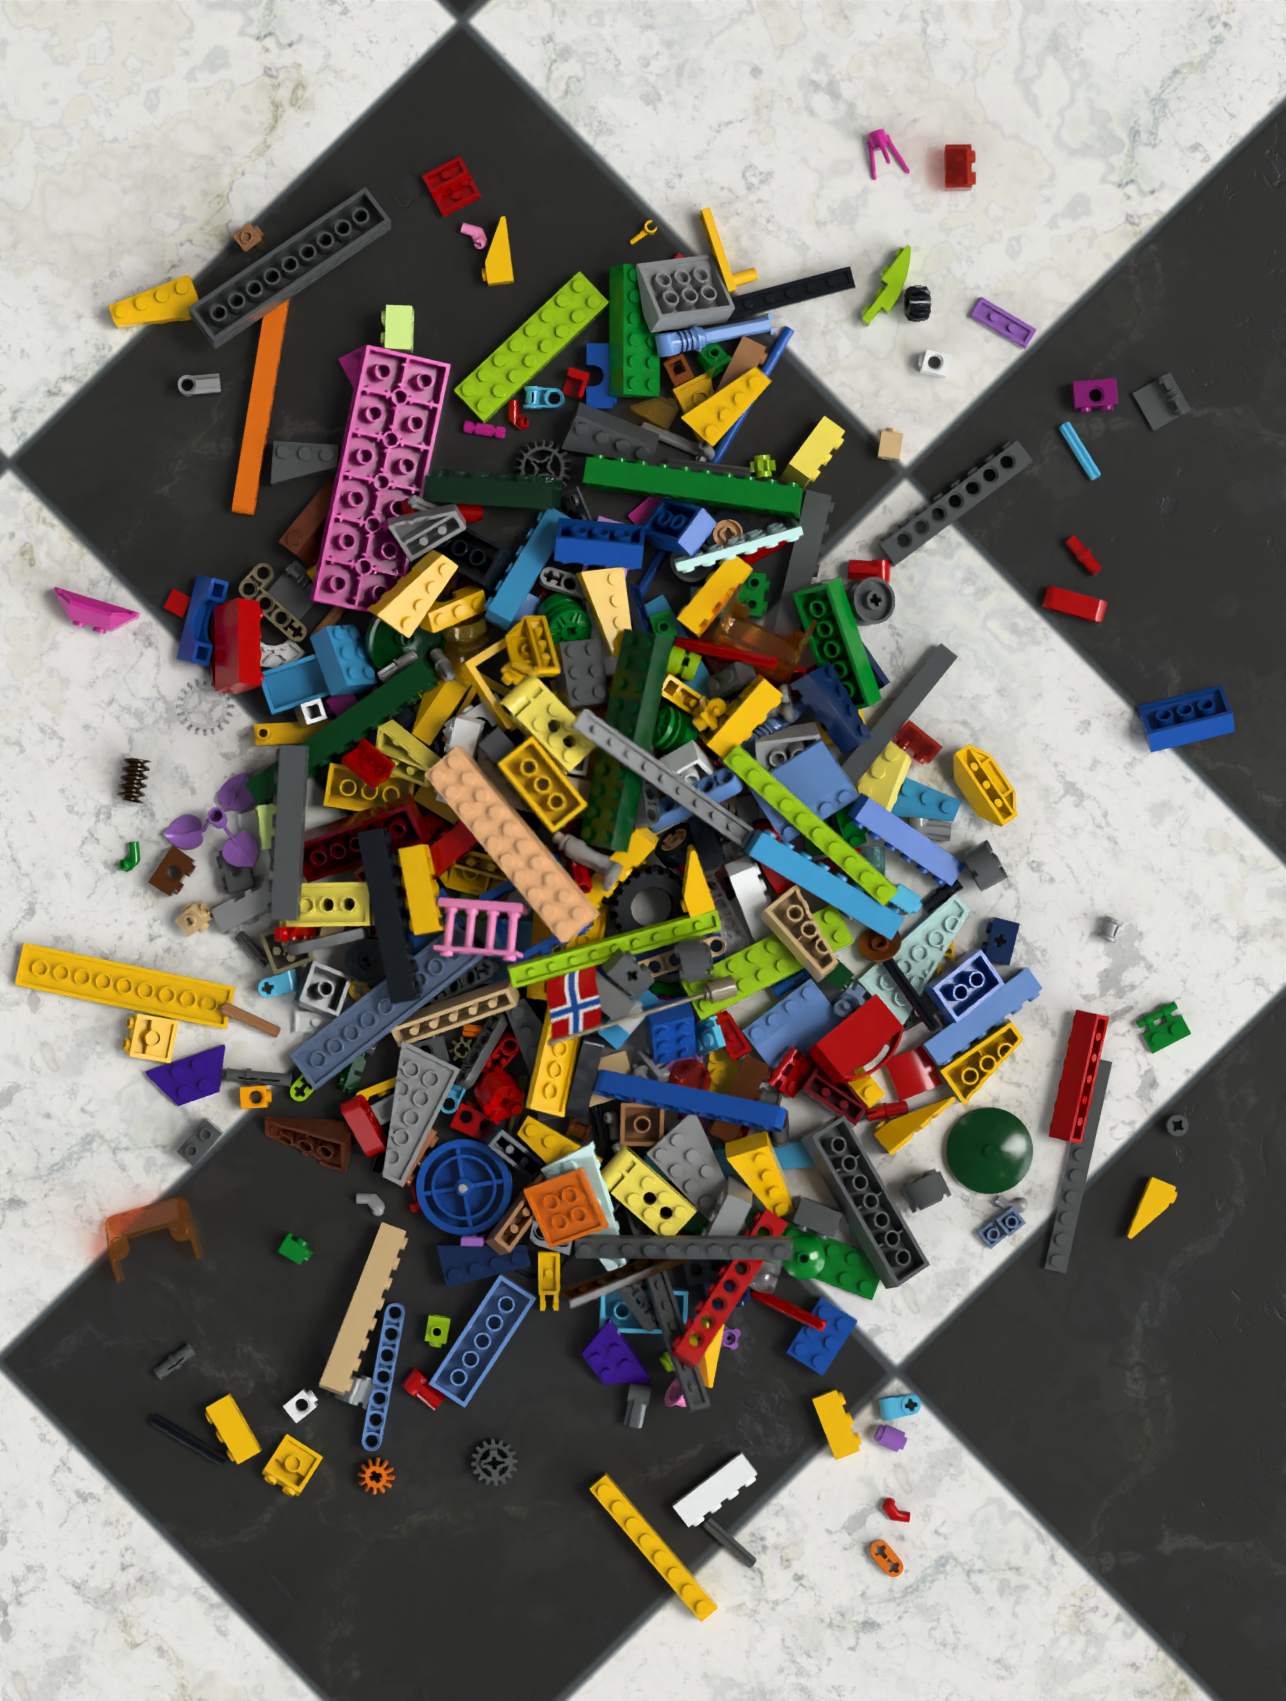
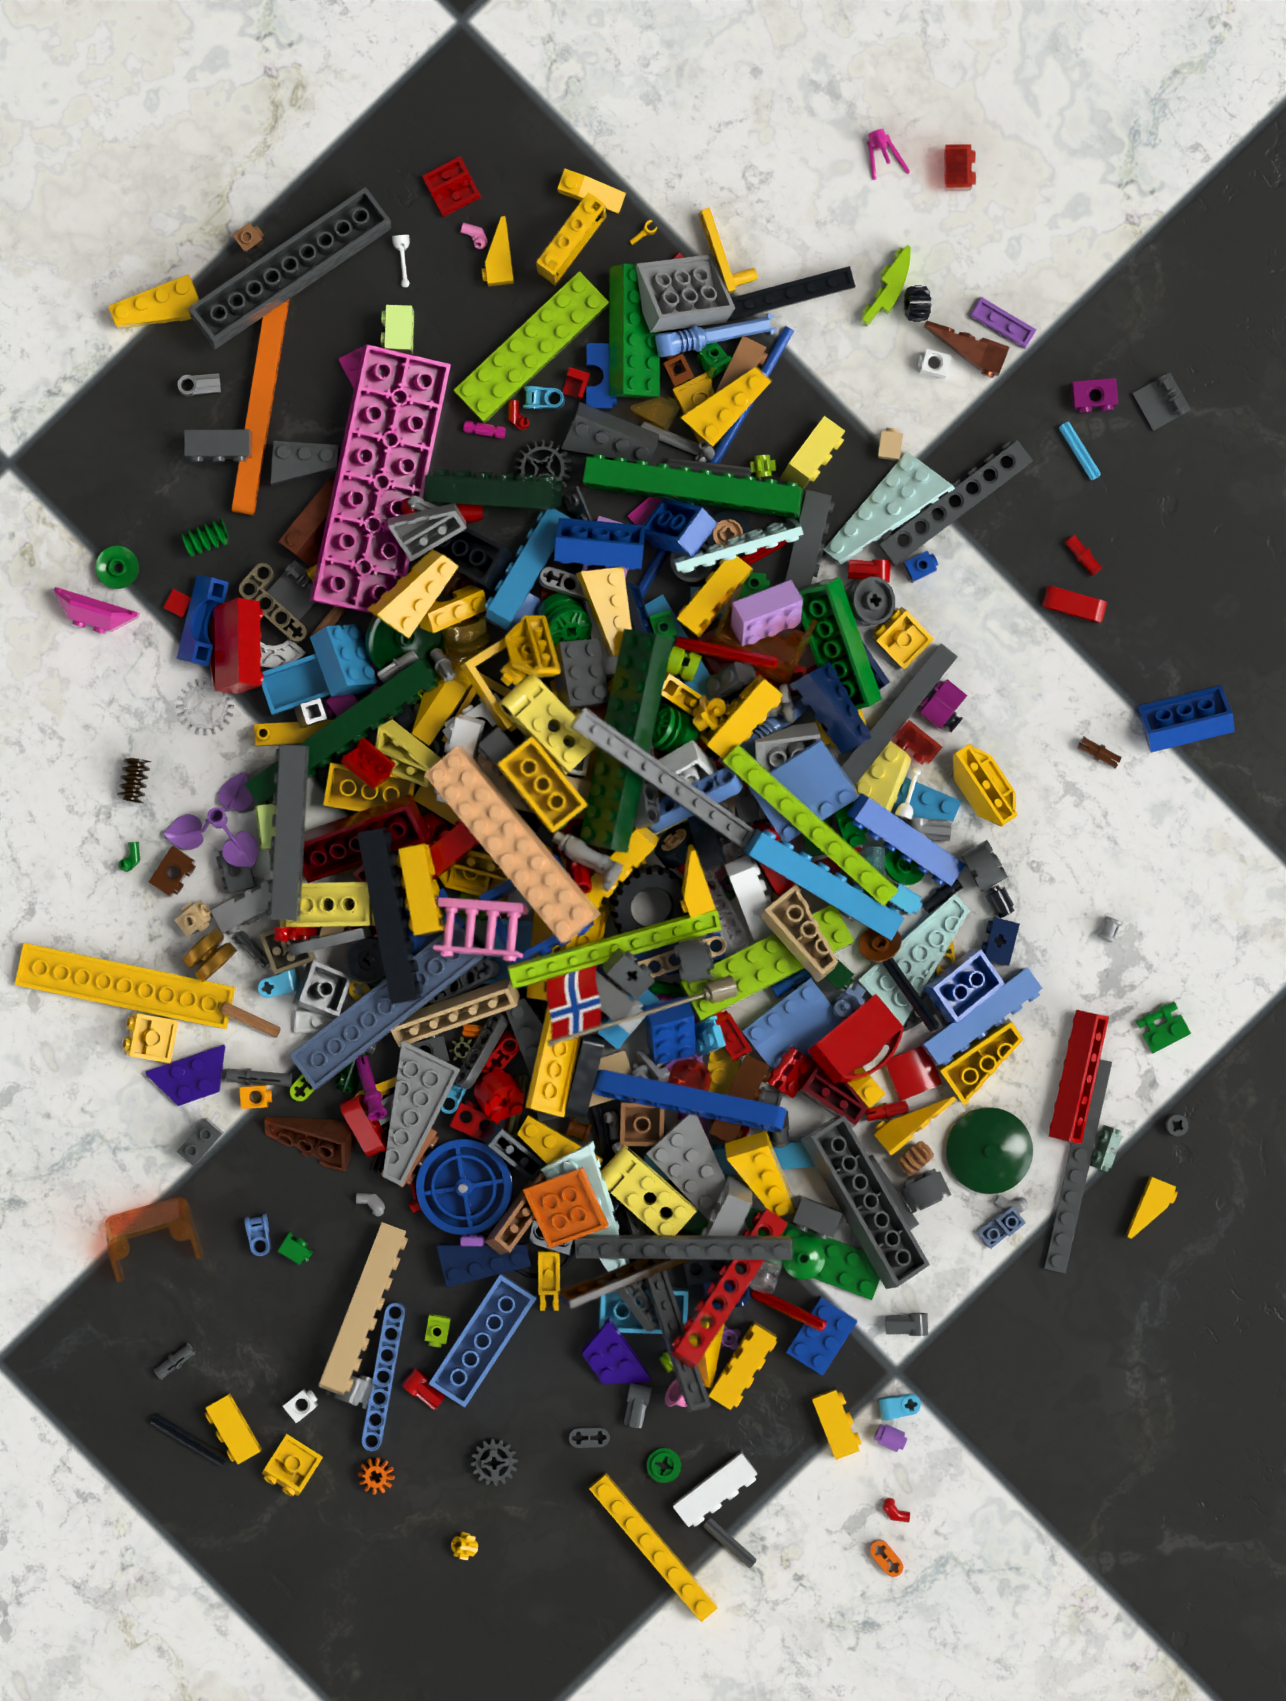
none -> green dish [96,546,139,589]
none -> green piece [181,518,229,557]
none -> pearl gold wheel [182,928,238,982]
none -> dark grey wedge [184,430,252,462]
none -> medium blue piece [244,1213,271,1256]
none -> magenta pin [355,1056,387,1120]
none -> white hinge [392,235,410,288]
none -> yellow gear [451,1532,478,1561]
none -> yellow window [536,192,606,286]
none -> yellow slope [557,169,626,214]
none -> dark grey beam [569,1427,610,1448]
none -> green gear [647,1448,681,1483]
none -> yellow wedge [708,1321,777,1410]
none -> lavender brick [731,580,803,646]
none -> light aqua wing [824,451,955,564]
none -> dark grey beam [869,1155,919,1230]
none -> yellow plate [871,607,934,670]
none -> green dish [884,849,925,885]
none -> dark grey piece [885,1313,928,1336]
none -> white hinge [895,768,921,820]
none -> medium nougat gear [897,1141,934,1176]
none -> blue brick [903,551,939,583]
none -> magenta brick [919,679,968,730]
none -> copper wedge [924,321,1010,378]
none -> black bush [943,712,963,733]
none -> black brick [985,885,1015,918]
none -> reddish brown pin [1077,736,1122,769]
none -> sand green hinge [1090,1125,1122,1172]

